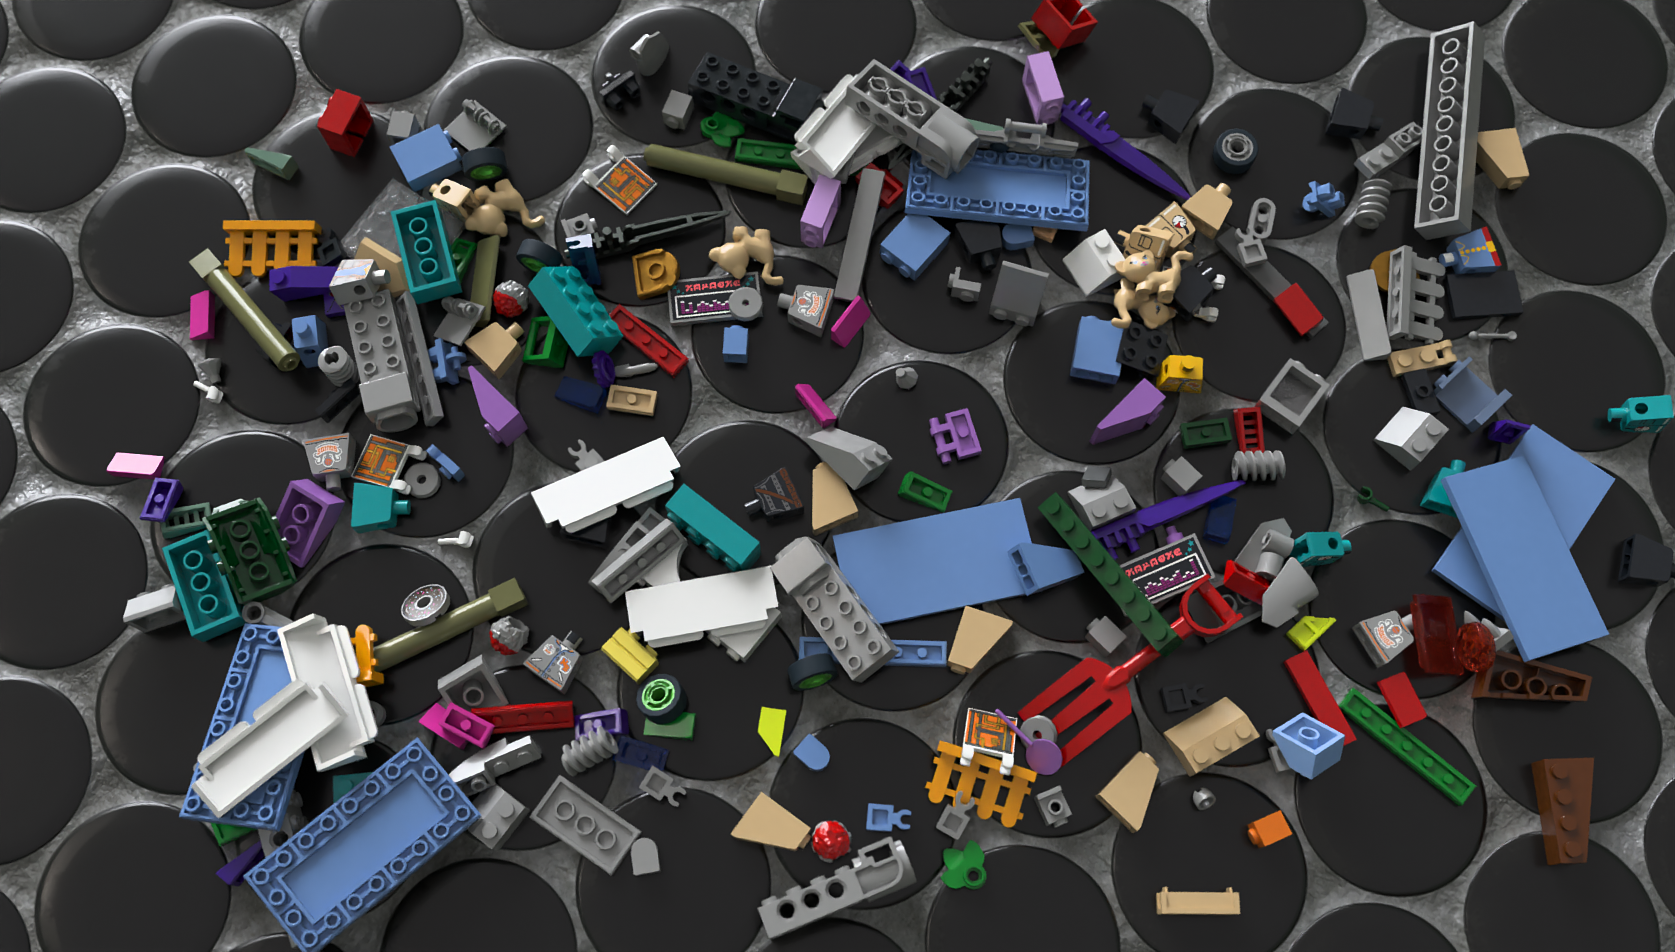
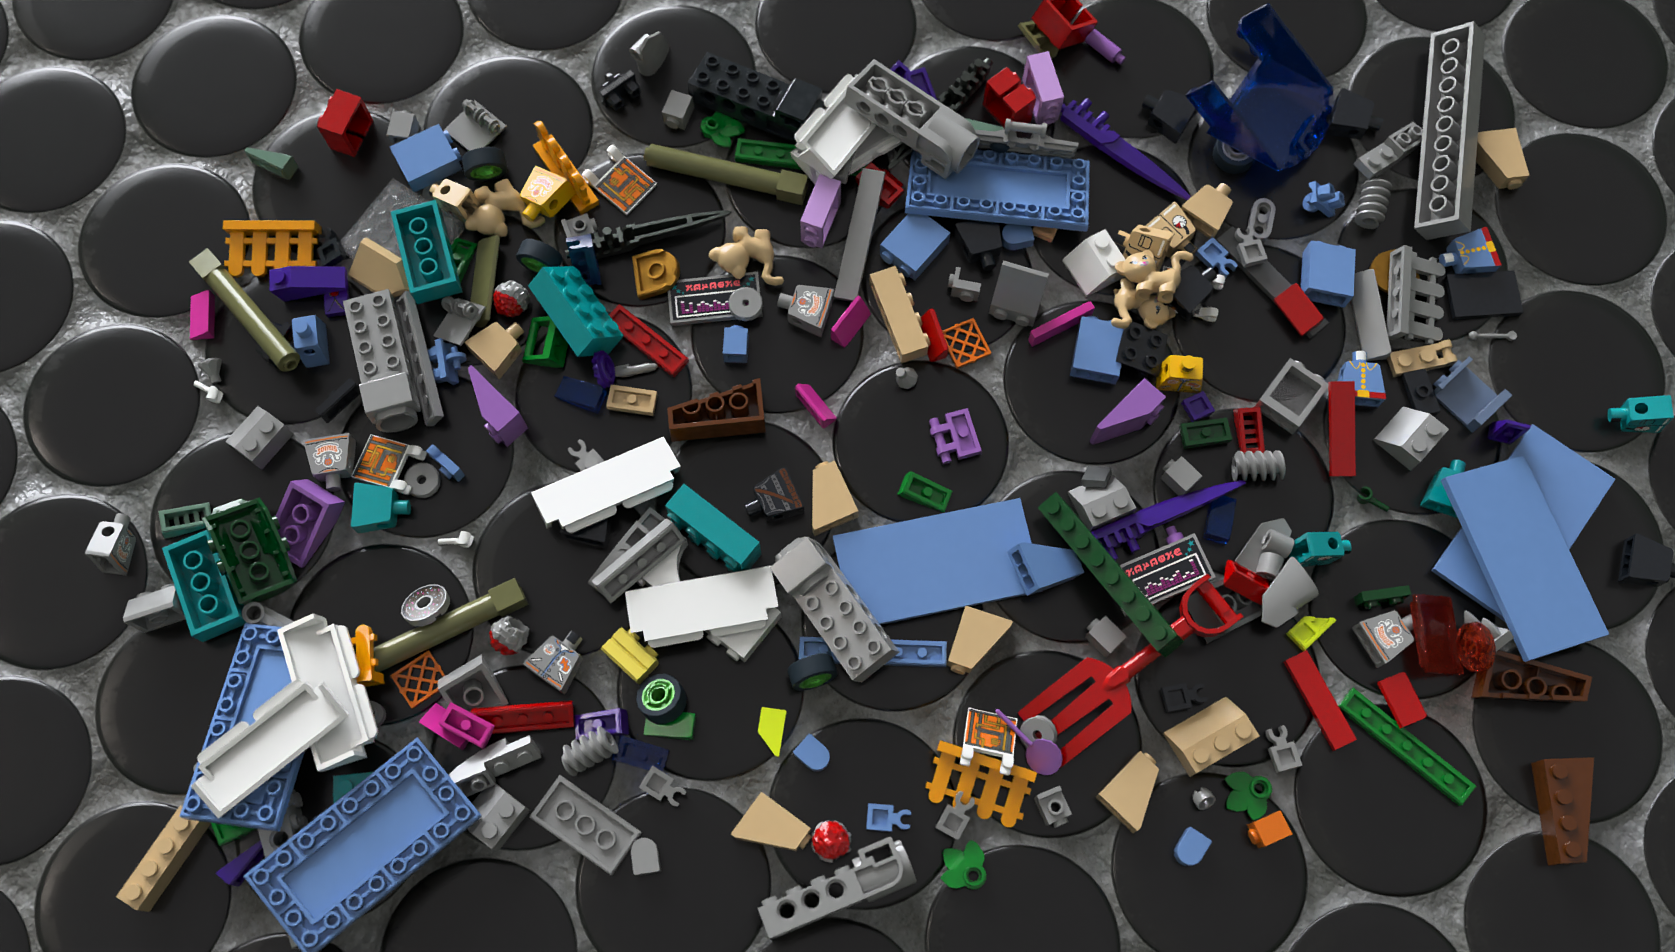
slope [107,453,165,480] -> none
dark purple slope [140,478,184,522] -> none
light grey piece [318,346,360,387] -> none
light grey torso [329,259,391,305] -> none
light grey slope [804,427,893,490] -> none
tan container [1156,887,1240,915] -> none
light blue slope [1272,712,1345,779] -> none
none -> light grey torso [85,513,136,576]
none -> tan brick [116,805,211,912]
none -> light grey slope [225,406,293,470]
none -> orange window [390,650,446,709]
none -> yellow torso [520,166,576,222]
none -> light orange fence [533,121,600,215]
none -> reddish brown wedge [667,378,766,442]
none -> tan brick [869,266,930,364]
none -> red slope [920,308,949,362]
none -> orange window [942,318,991,369]
none -> red piece [983,67,1036,128]
none -> dark pink tile [1028,301,1095,347]
none -> medium lavender cylinder [1085,29,1126,65]
none -> medium blue piece [1174,827,1212,866]
none -> dark purple plate [1181,391,1215,422]
none -> clear blue windscreen [1185,3,1333,170]
none -> medium blue plate [1195,237,1237,278]
none -> green plate [1225,771,1272,821]
none -> medium blue brick [1301,241,1356,308]
none -> red tile [1328,381,1356,476]
none -> medium blue torso [1338,351,1386,407]
none -> dark green plate [1354,585,1411,609]

